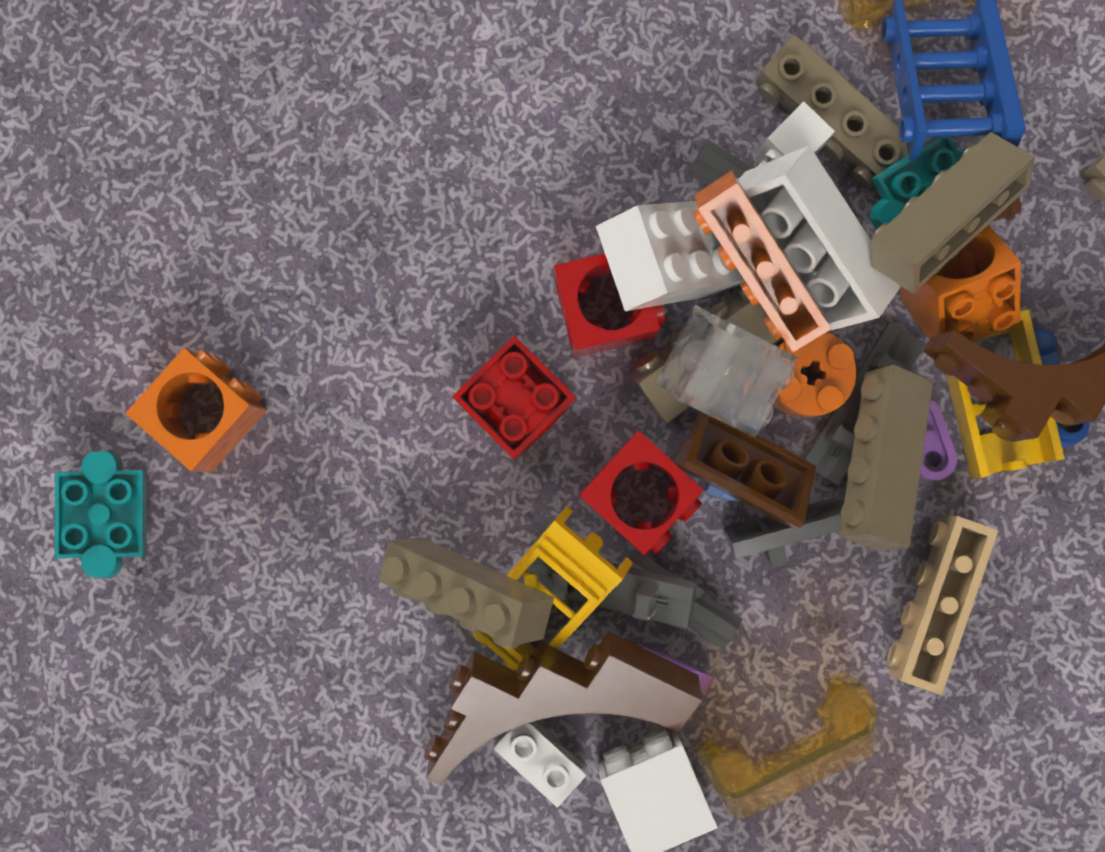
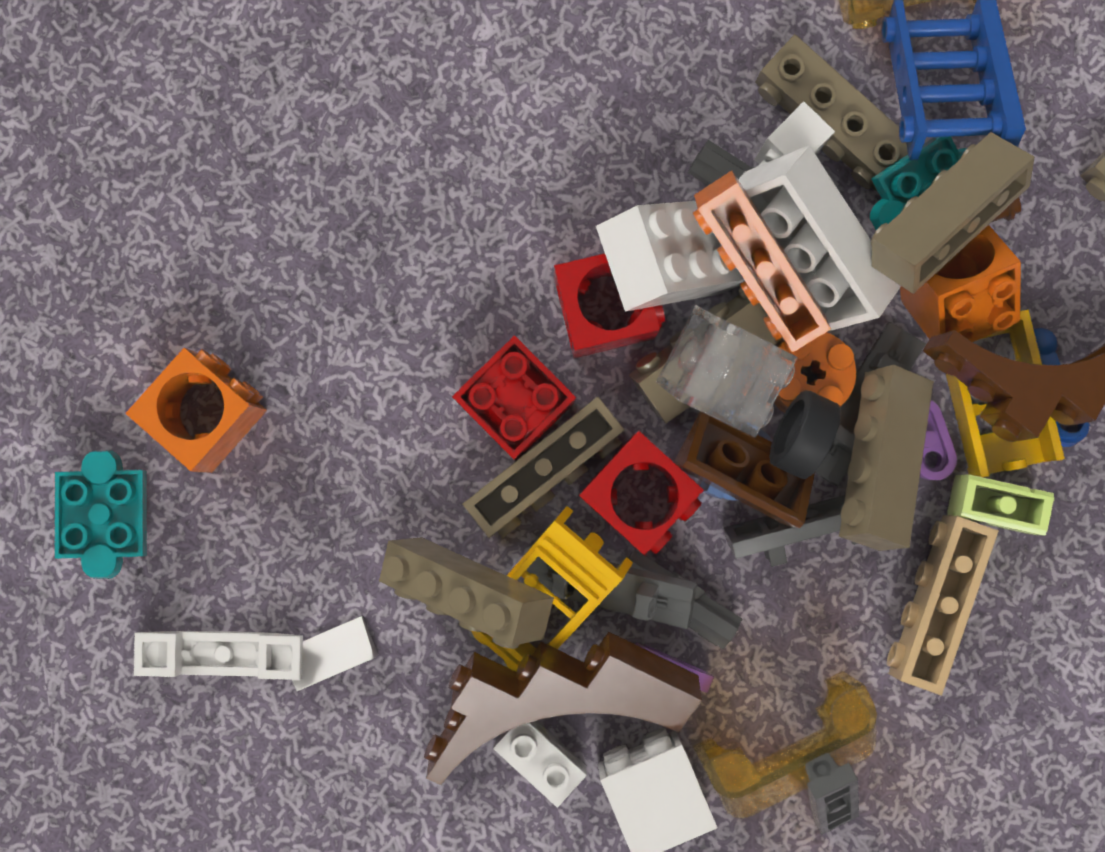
none -> white slope [134,631,303,680]
none -> white slope [292,616,379,691]
none -> dark tan brick [462,397,625,538]
none -> black tyre [769,390,841,479]
none -> dark grey hinge [805,753,859,835]
none -> yellowish green brick [947,474,1054,536]

